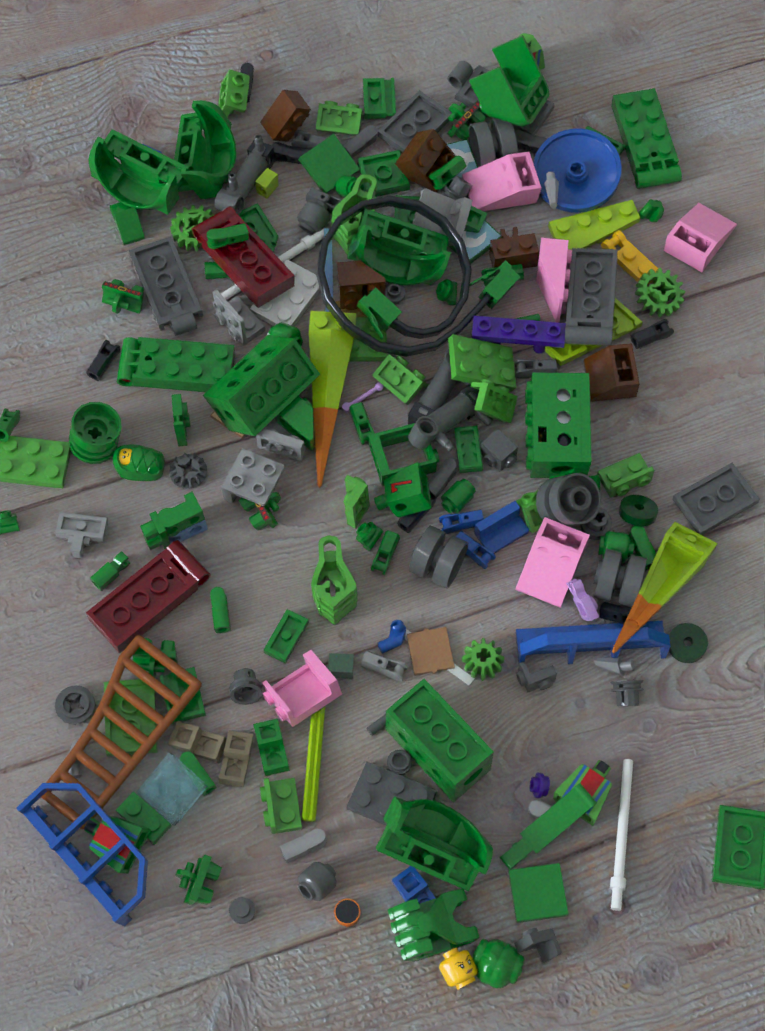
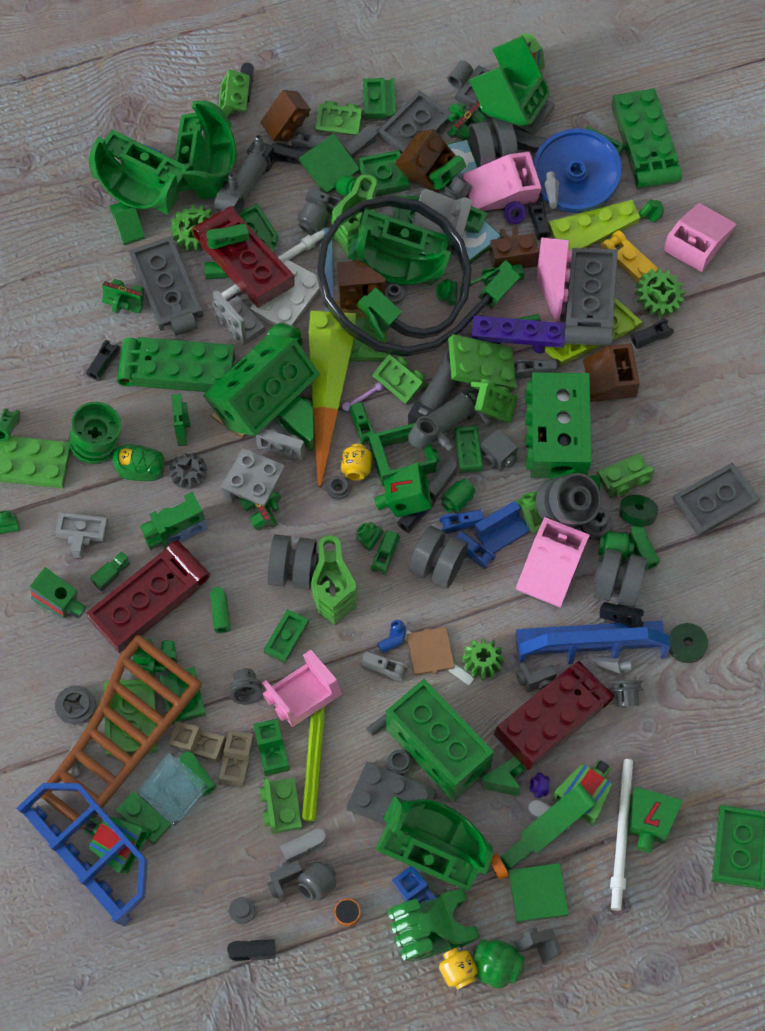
green hips [175,854,222,905] -> none
lime piece [255,168,279,199] -> none
sand green slope [328,653,354,679] -> none
bright green bracket [343,475,370,529] -> none
lavender plate [566,579,599,621] -> none
lime plate [612,522,718,653] -> none
none -> green torso [30,567,87,619]
none -> black bar [227,939,276,961]
none -> dark grey bracket [267,861,302,902]
none -> dark grey wheel [268,534,318,590]
none -> dark grey plate [326,476,350,500]
none -> yellow head [341,444,373,481]
none -> green slope [481,757,527,796]
none -> orange tile [490,853,509,880]
none -> dark red hinge [493,661,615,771]
none -> dark purple plate [504,202,526,224]
none -> black bar [527,200,551,240]
none -> green torso [629,787,683,853]

